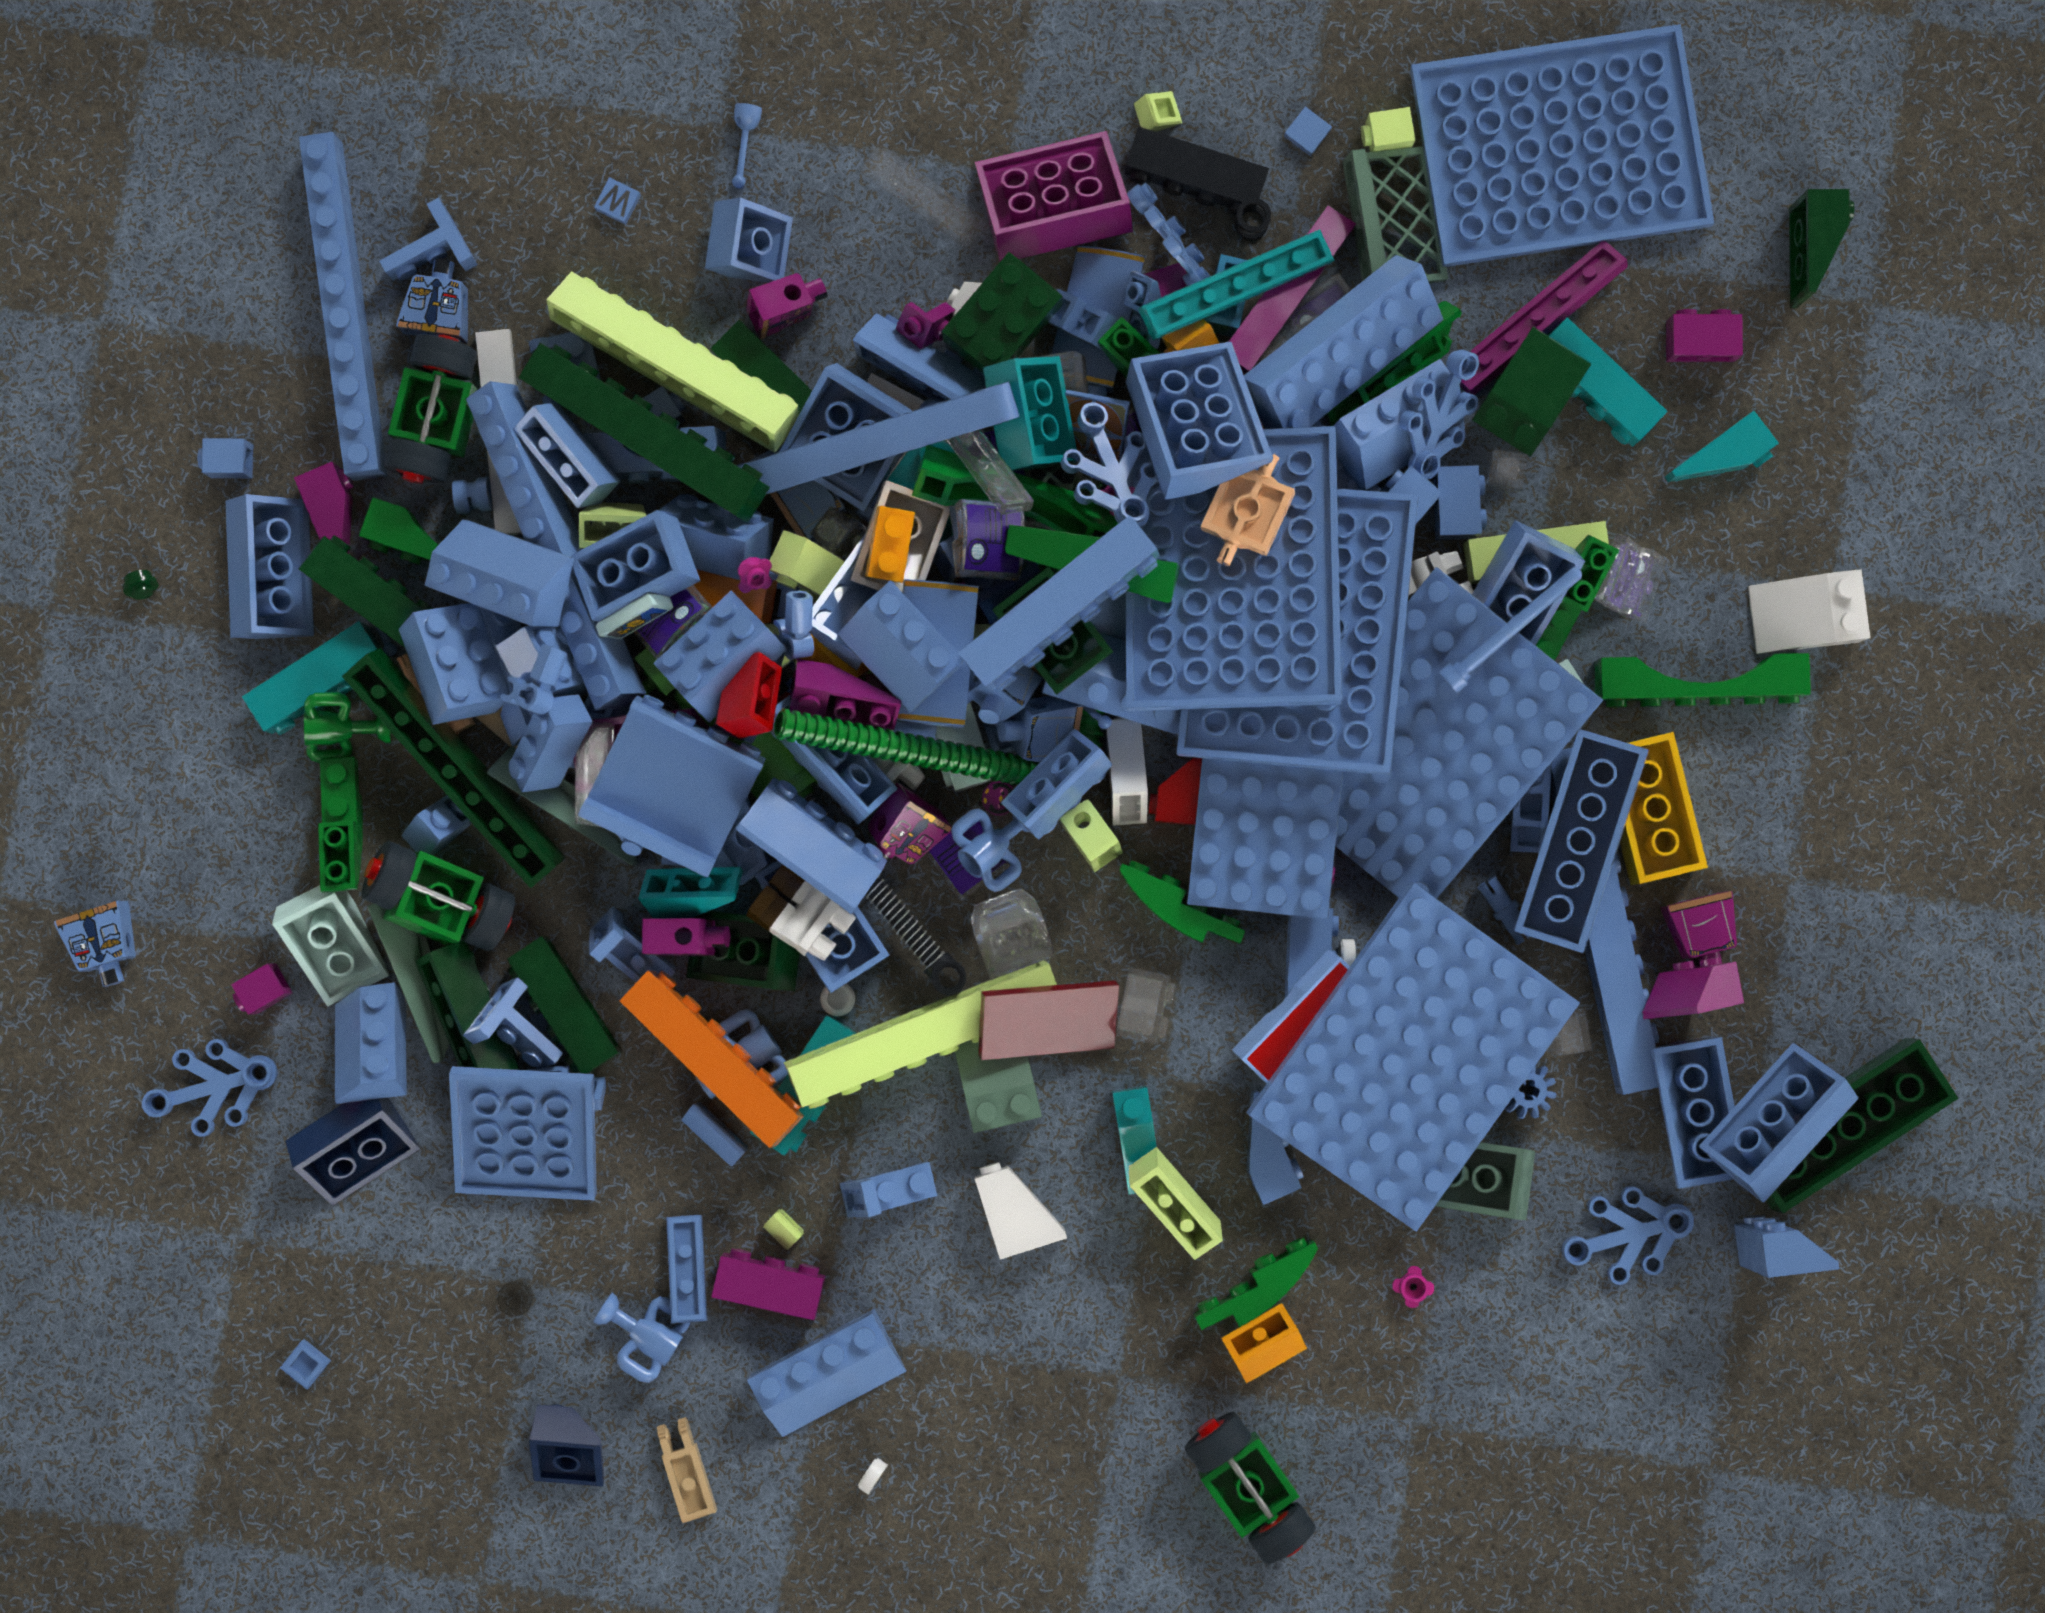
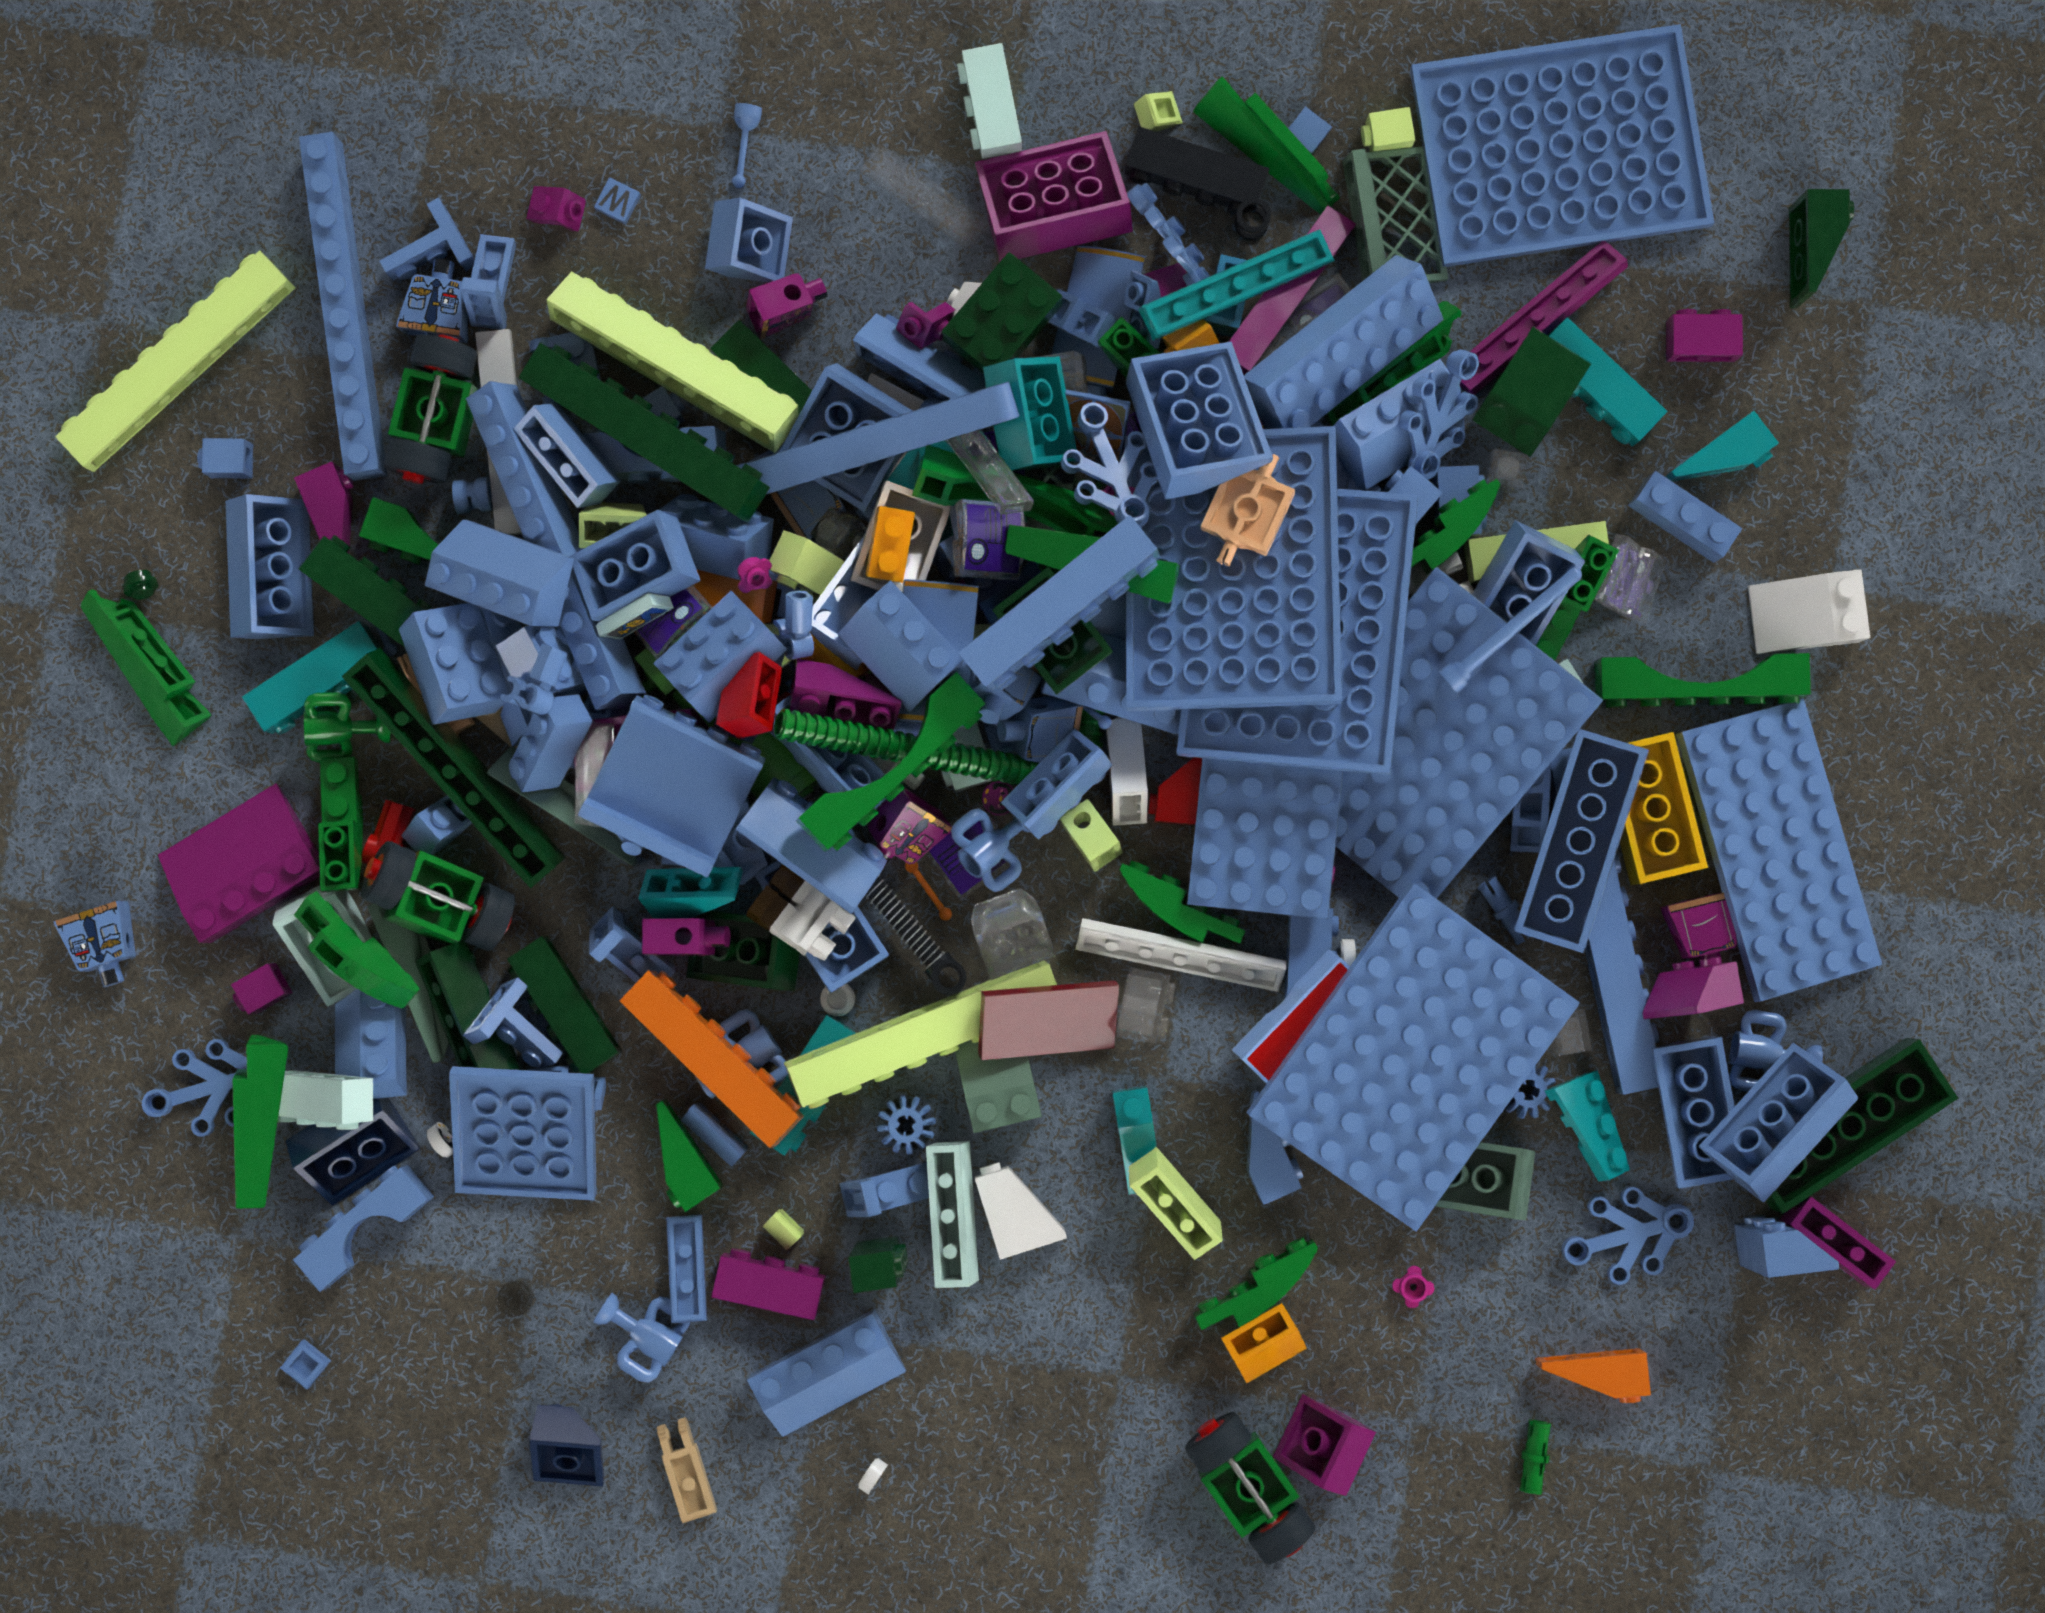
none -> yellowish green brick [55,250,296,472]
none -> green wedge [81,589,212,746]
none -> magenta slope [158,783,320,943]
none -> green wedge [232,1035,288,1209]
none -> light aqua brick [278,1070,373,1130]
none -> medium blue arch [293,1165,435,1292]
none -> green slope [294,891,420,1009]
none -> red piece [362,800,416,865]
none -> white tile [427,1122,453,1158]
none -> medium blue bracket [460,234,516,330]
none -> magenta bracket [526,186,586,231]
none -> green slope [656,1099,724,1212]
none -> green arch [796,672,986,852]
none -> dark green brick [848,1236,909,1293]
none -> medium blue gear [877,1095,936,1155]
none -> orange hinge [905,862,952,921]
none -> light aqua brick [926,1141,979,1288]
none -> light aqua brick [957,43,1022,159]
none -> white tile [1075,918,1287,992]
none -> green wedge [1193,76,1340,215]
none -> magenta slope [1273,1394,1376,1496]
none -> green slope [1411,479,1501,575]
none -> green pin [1519,1419,1551,1495]
none -> orange slope [1535,1348,1651,1403]
none -> teal wing [1544,1070,1630,1182]
none -> medium blue brick [1628,471,1743,563]
none -> medium blue plate [1676,698,1882,1002]
none -> medium blue piece [1729,1010,1823,1092]
none -> magenta brick [1778,1196,1896,1290]

